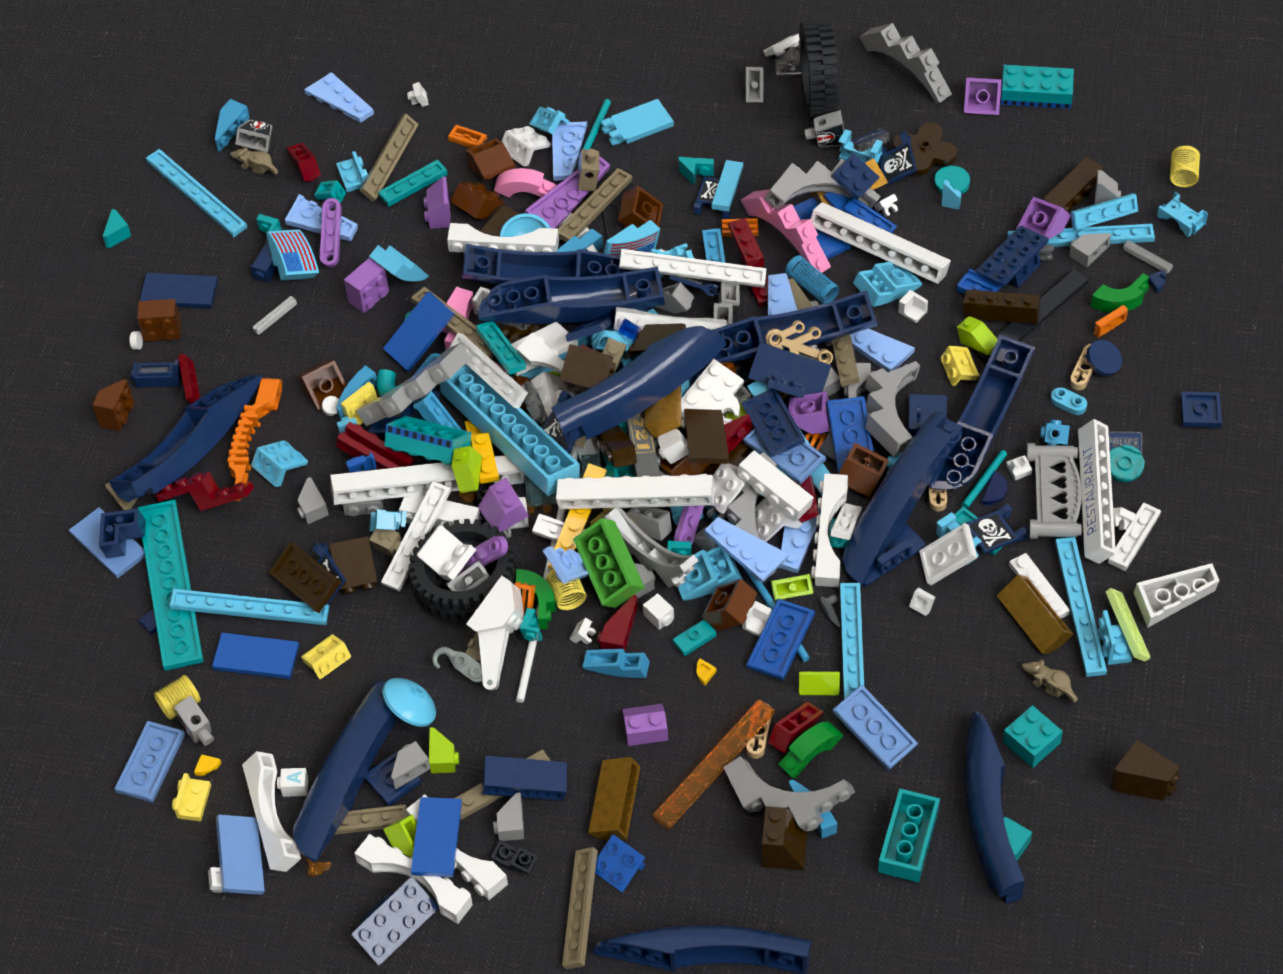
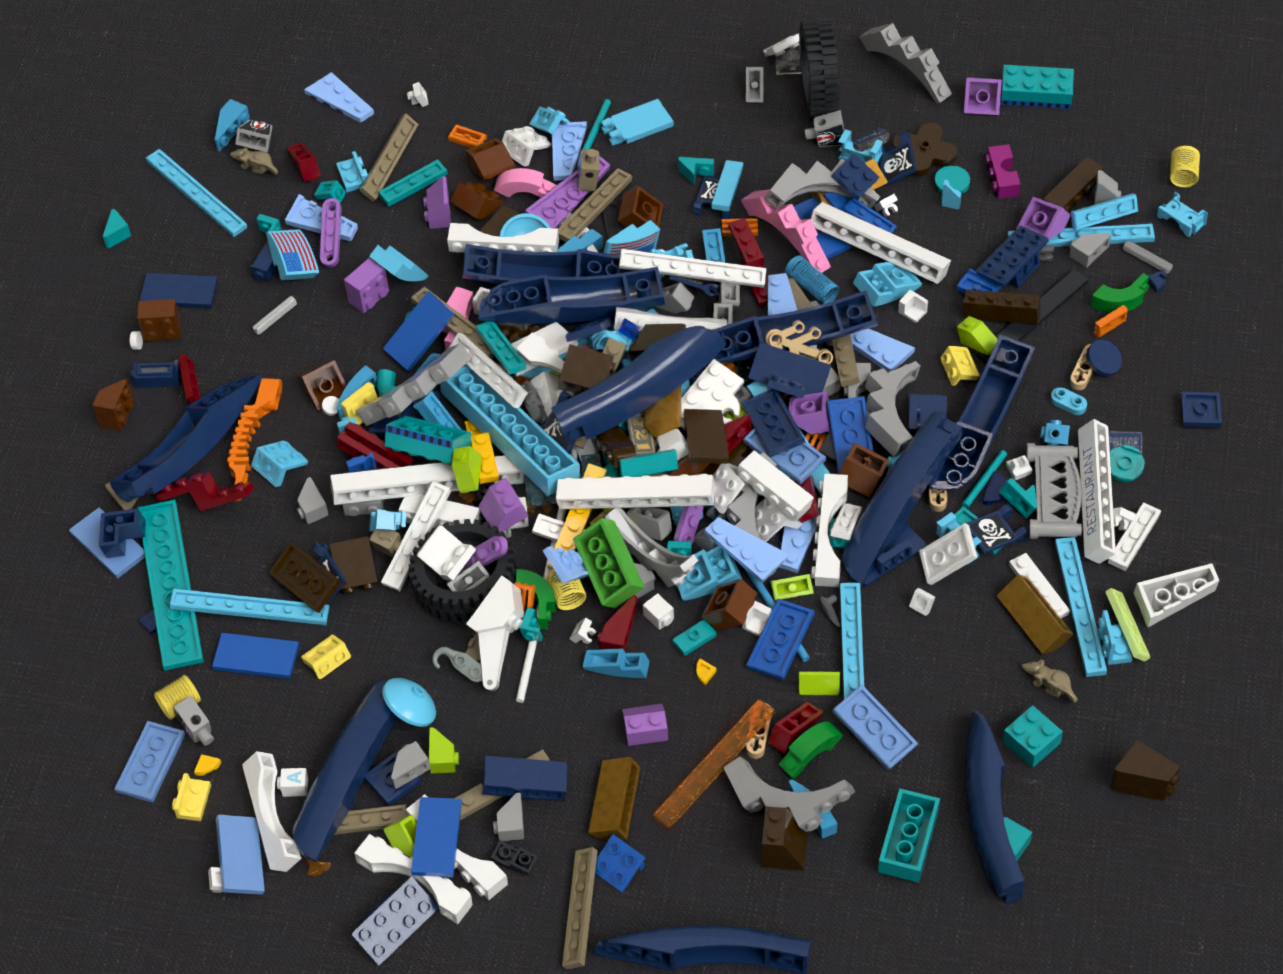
none -> teal tile [619,449,678,477]
none -> magenta arch [985,144,1020,199]
none -> teal slope [999,478,1037,519]

